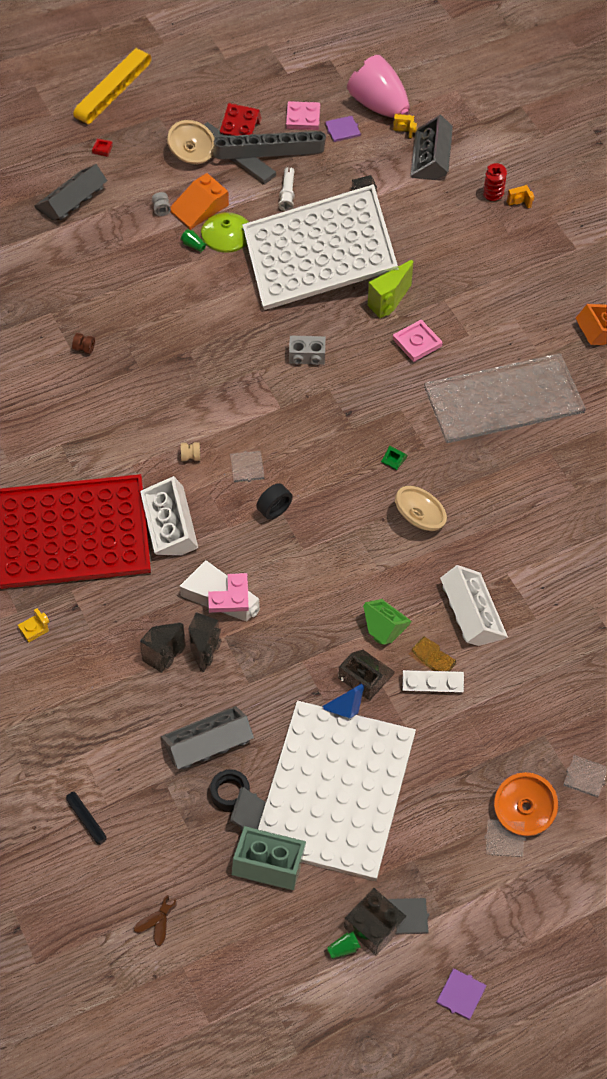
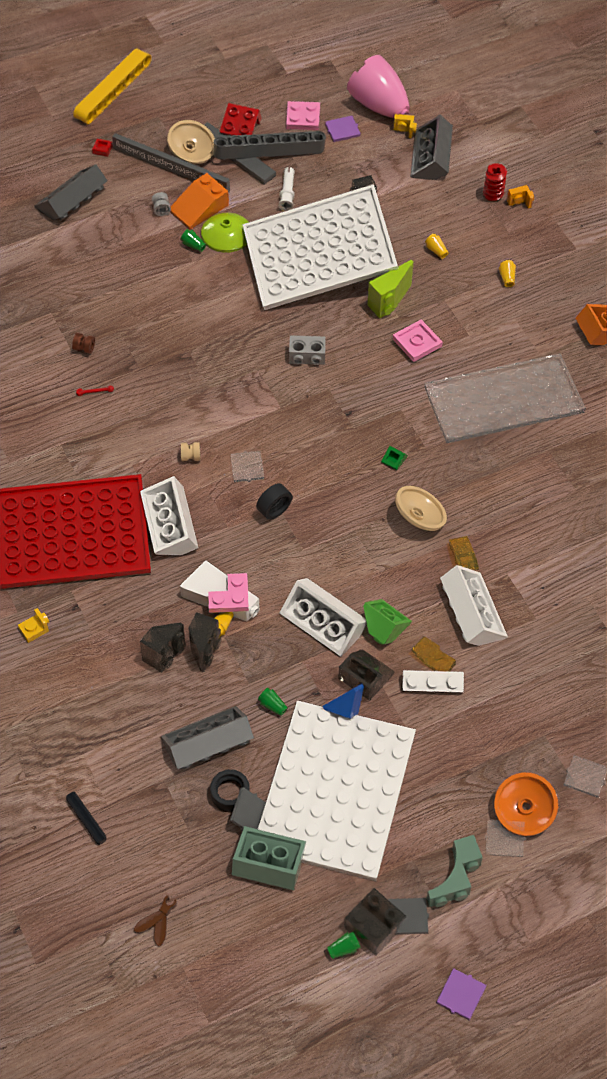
none -> red hinge [76,385,114,396]
none -> dark grey tile [112,133,230,192]
none -> yellow cone [208,612,234,637]
none -> green cone [258,688,288,717]
none -> white slope [280,578,367,656]
none -> yellow cone [425,234,449,259]
none -> sand green arch [426,835,483,907]
none -> clear yellow slope [449,536,479,571]
none -> yellow cone [499,260,516,287]

